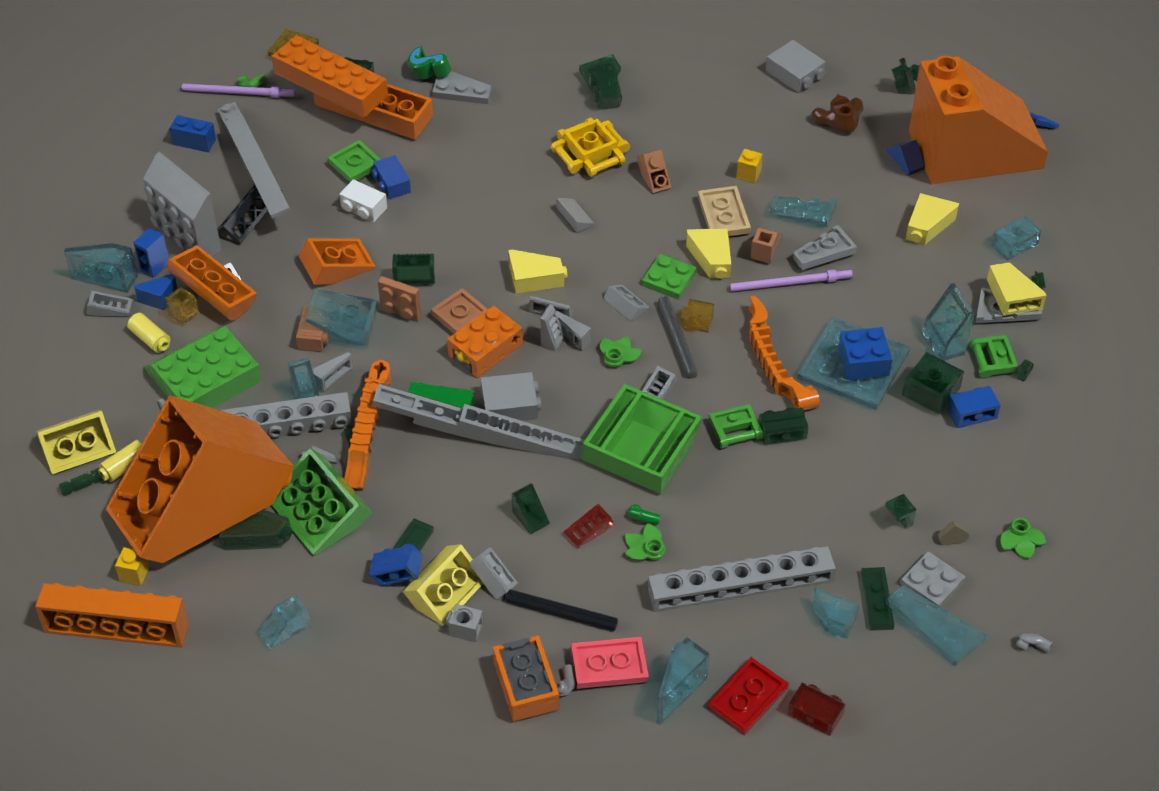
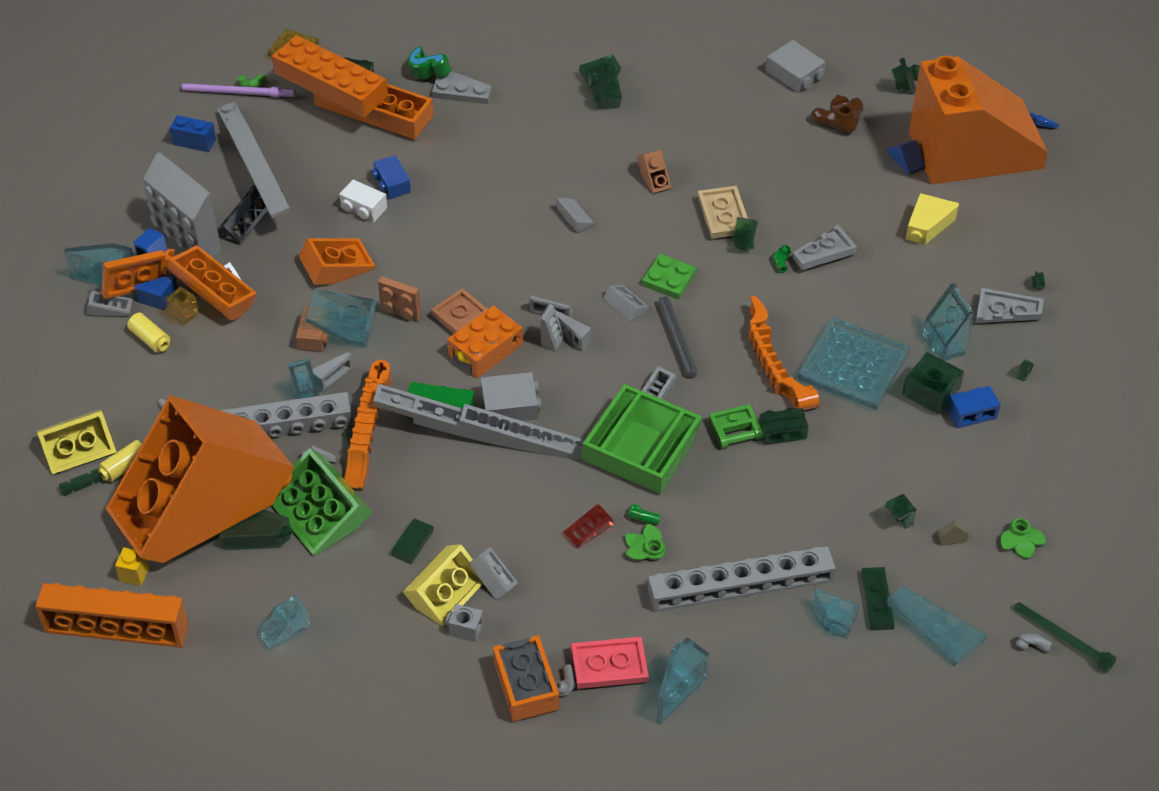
bright green slope [144,326,262,408] -> none
bright green plate [328,140,381,182] -> none
blue brick [369,544,423,587] -> none
clear green brick [392,253,435,285] -> none
black axle [506,589,618,631] -> none
light yellow slope [508,250,568,294] -> none
clear green slope [511,483,550,534] -> none
yellow brick [551,117,631,177] -> none
bright green plate [600,336,642,367] -> none
clear yellow brick [681,299,714,333] -> none
light yellow slope [686,229,731,279] -> none
red tile [707,657,789,735] -> none
lavender bar [730,269,853,292] -> none
yellow brick [736,149,763,183] -> none
nougat slope [751,228,782,264] -> none
clear light blue wing [769,197,837,227] -> none
clear red brick [788,682,846,736] -> none
blue brick [838,327,892,380] -> none
light grey plate [900,551,966,610] -> none
bright green plate [969,335,1018,378] -> none
light yellow slope [987,262,1047,316] -> none
clear light blue brick [992,216,1042,261] -> none
none -> orange tile [101,249,177,299]
none -> clear green bracket [732,217,757,250]
none -> green arm [773,245,791,273]
none -> clear green piece [1014,602,1117,673]

